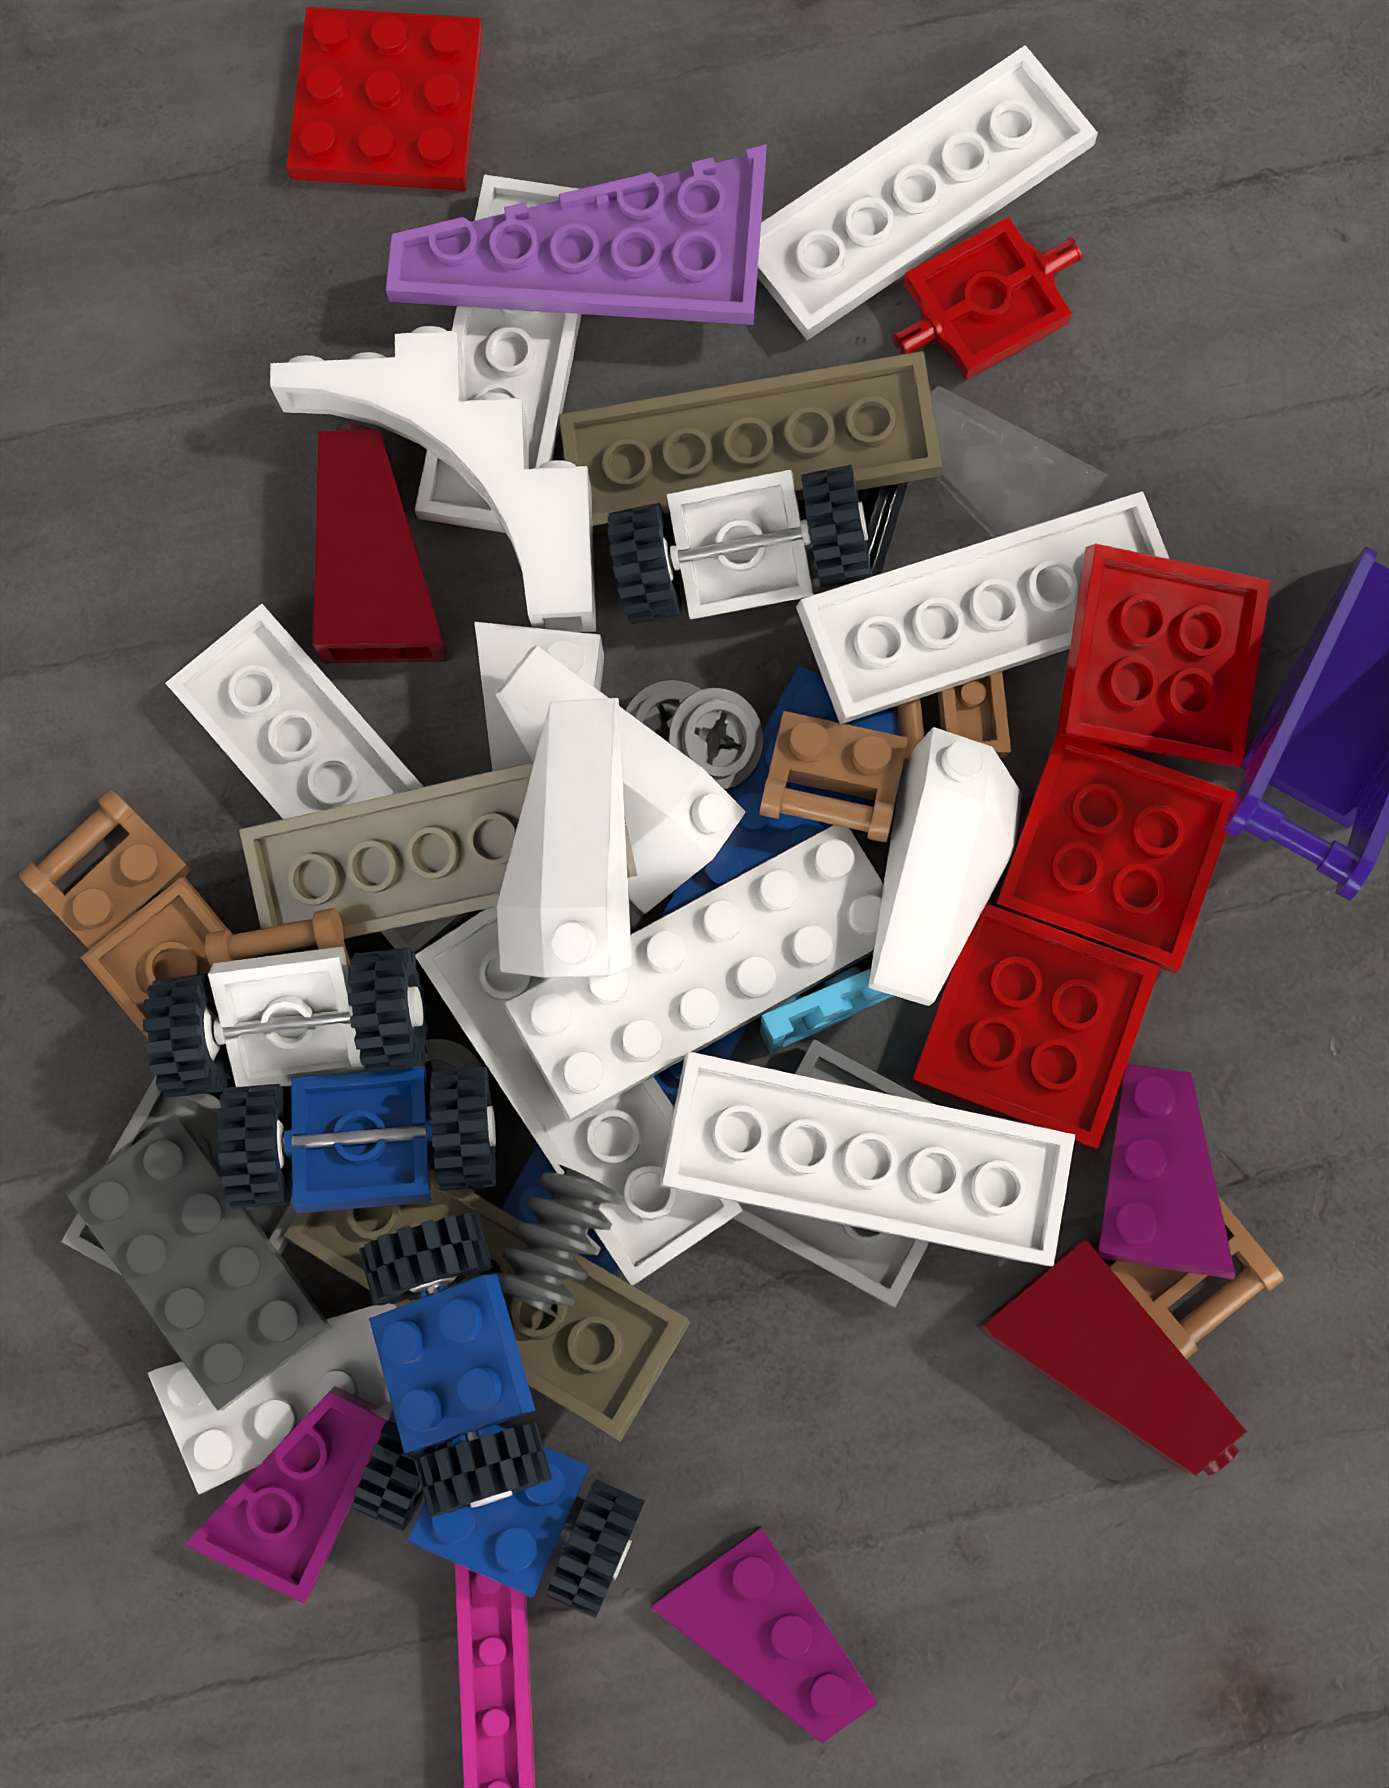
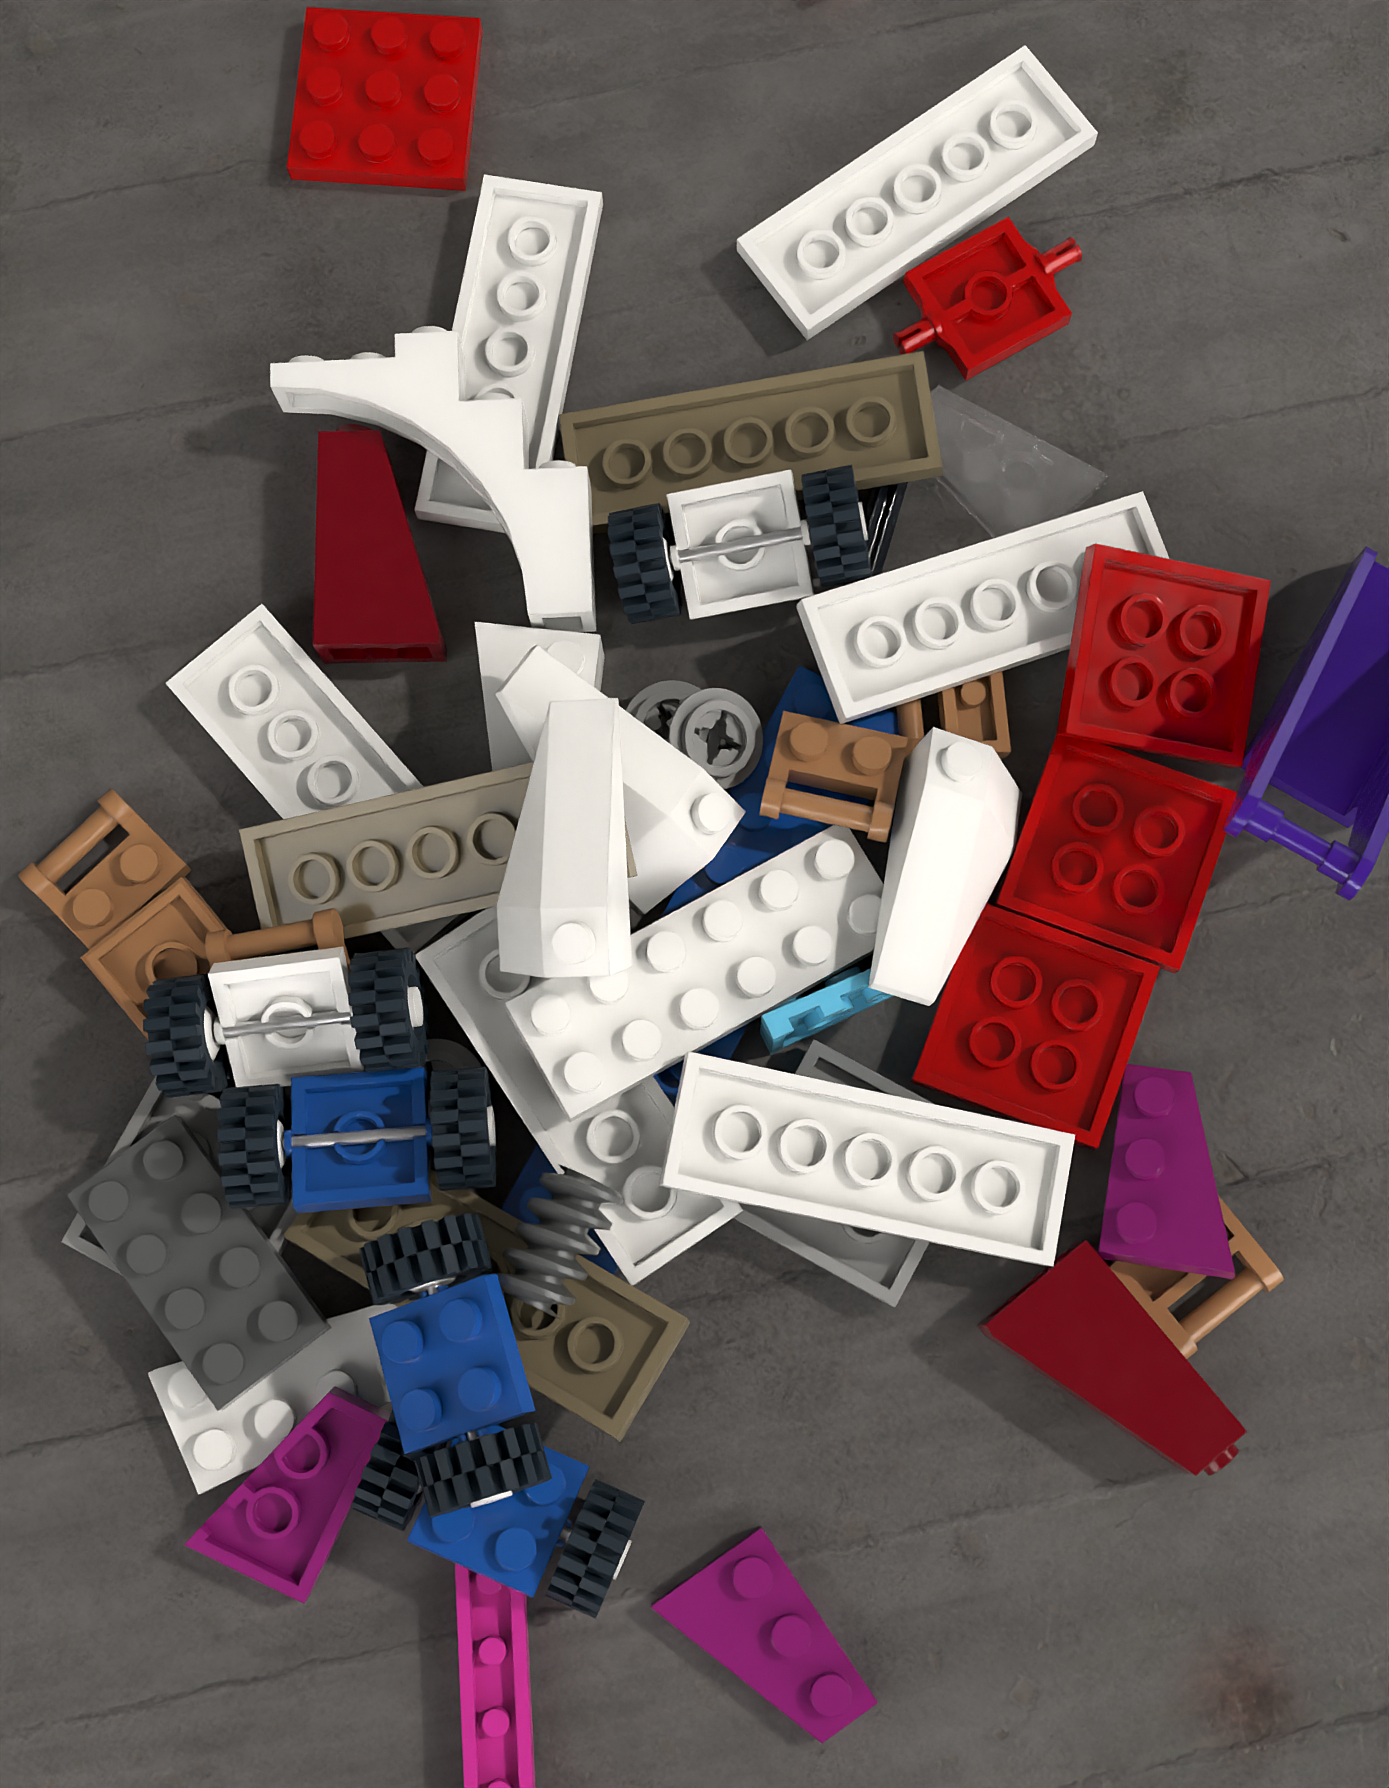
medium lavender wing [386,144,767,325] -> none

